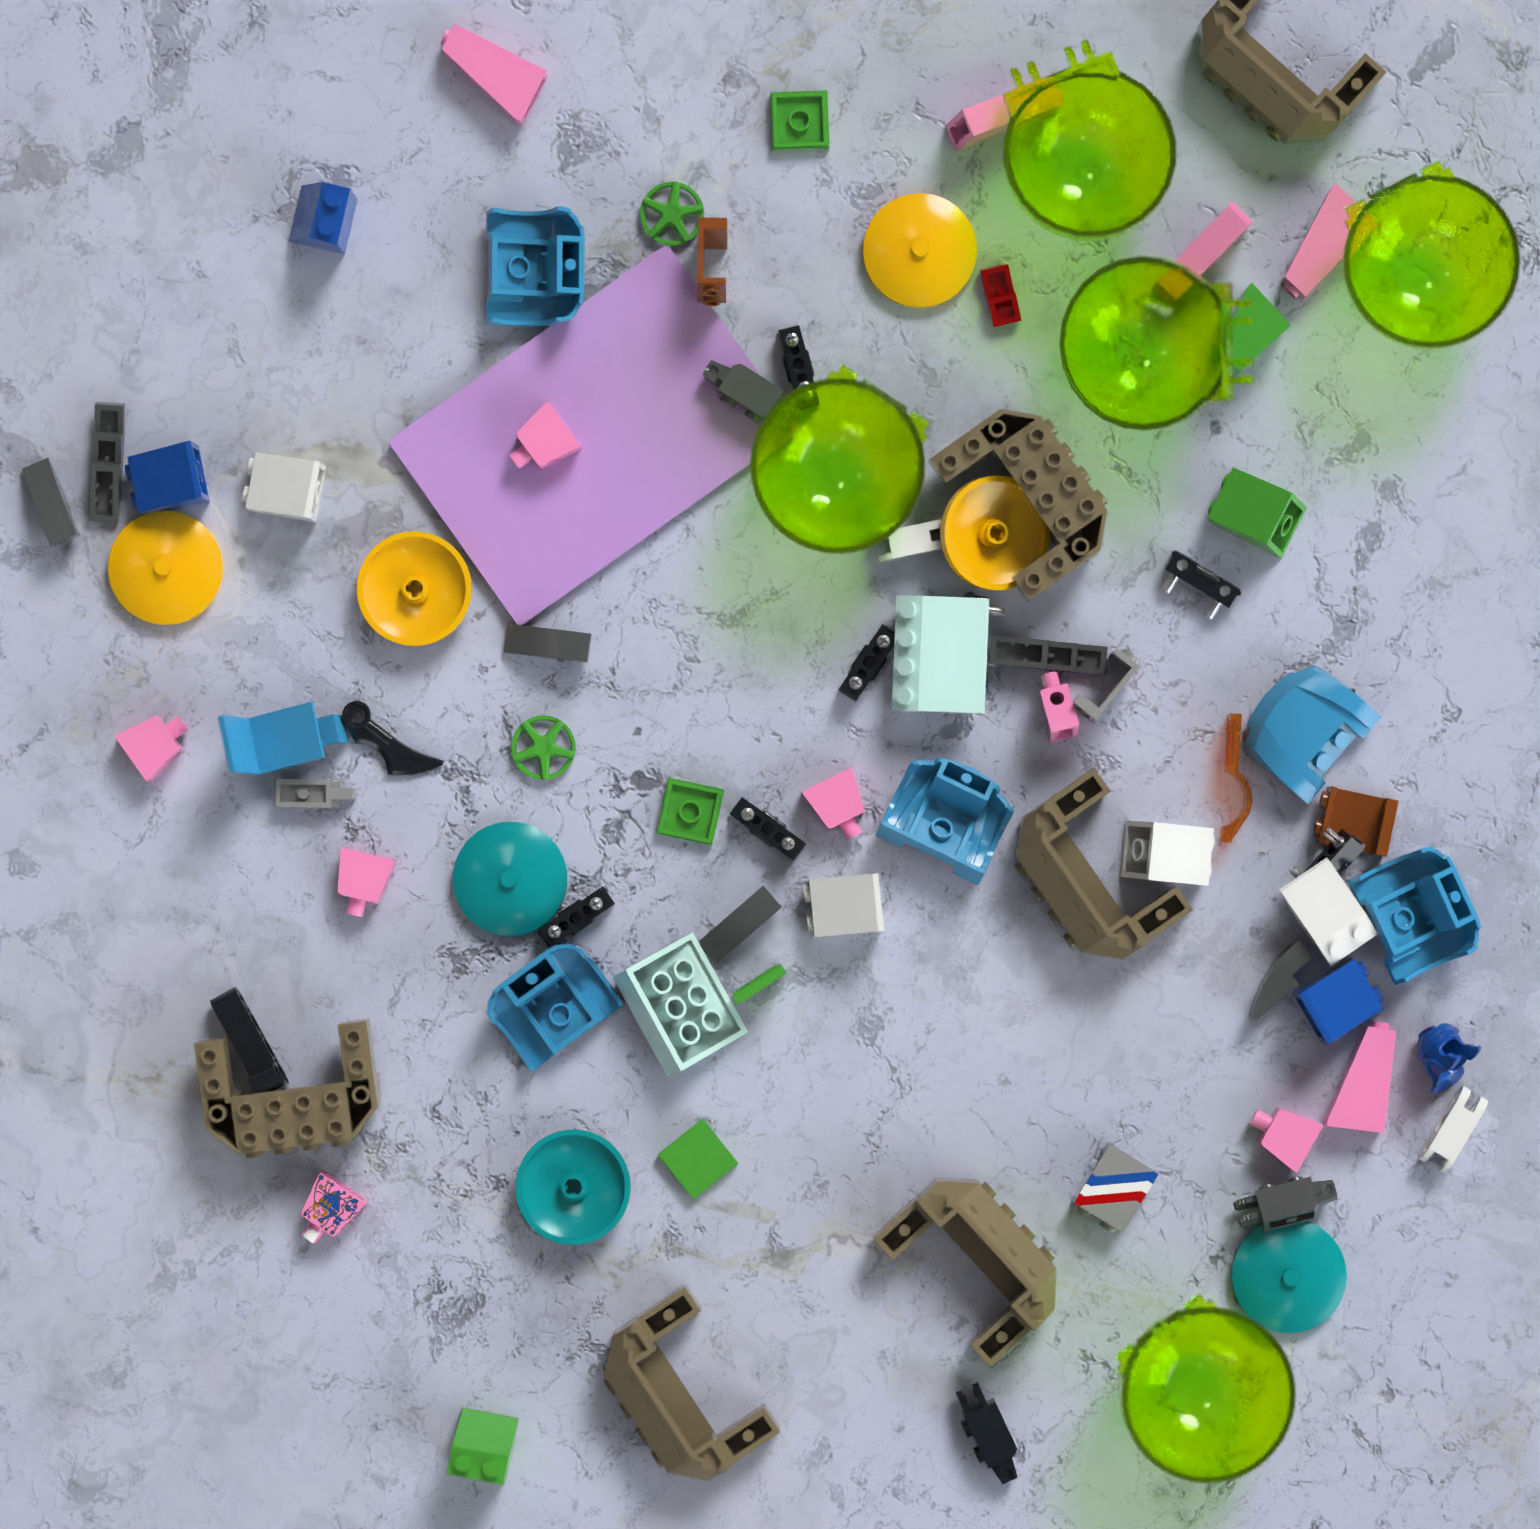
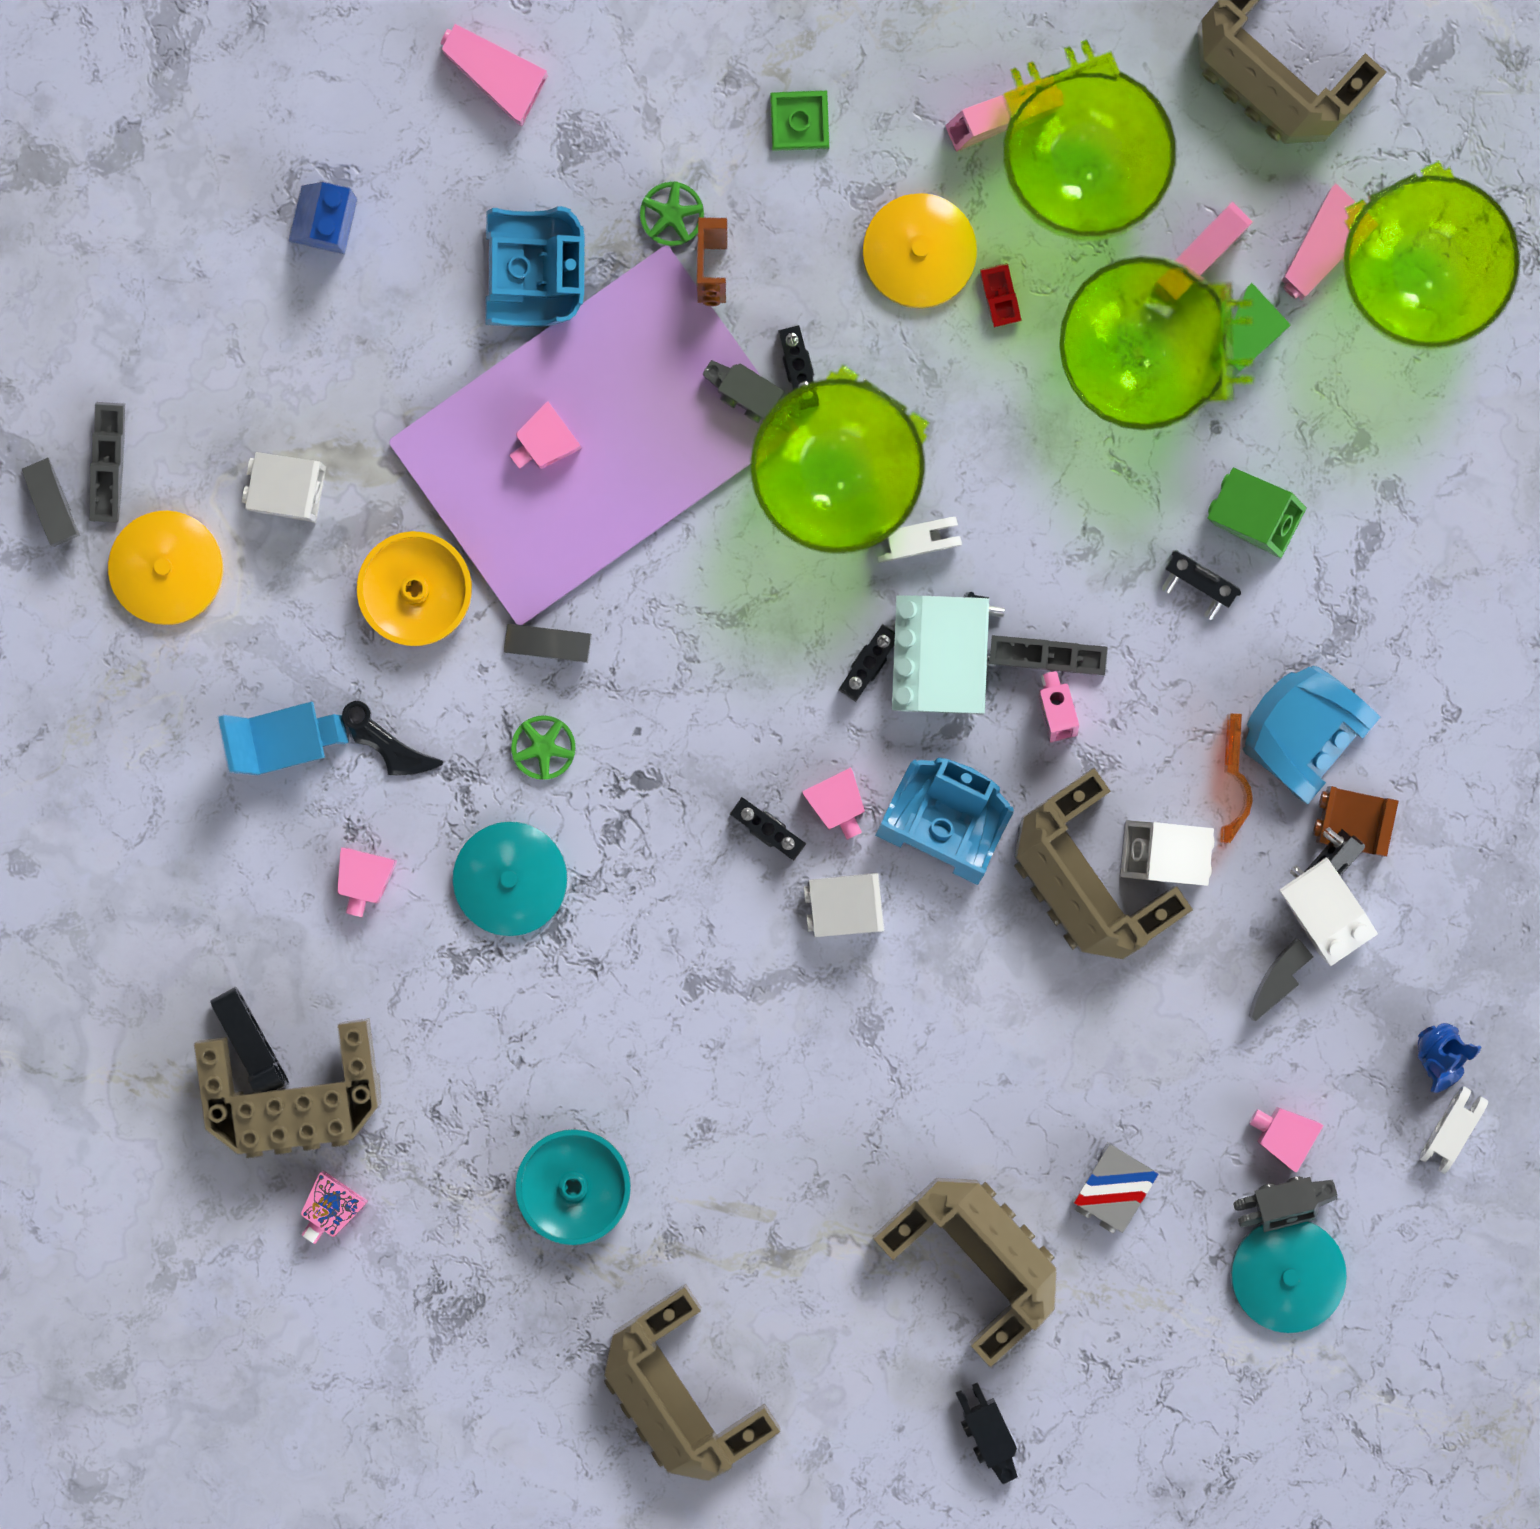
bright pink torso [114,716,189,781] -> none
blue slope [125,441,210,515] -> none
light grey hinge [274,779,355,808] -> none
bright green slope [446,1407,519,1485] -> none
dark azure piece [487,944,625,1072] -> none
black piece [537,886,615,948] -> none
light aqua slope [613,932,748,1077] -> none
bright green tile [657,778,724,845] -> none
bright green tile [658,1118,738,1199] -> none
dark grey slope [699,886,782,963] -> none
bright green tile [732,963,786,1004] -> none
dark tan wedge [929,409,1107,602] -> none
yellow dish [940,475,1050,590] -> none
light grey panel [1073,648,1140,722] -> none
clear neon green windscreen [1115,1293,1296,1483] -> none
blue slope [1292,958,1384,1044] -> none
bright pink slope [1323,1021,1397,1133] -> none
dark azure piece [1347,846,1481,985] -> none

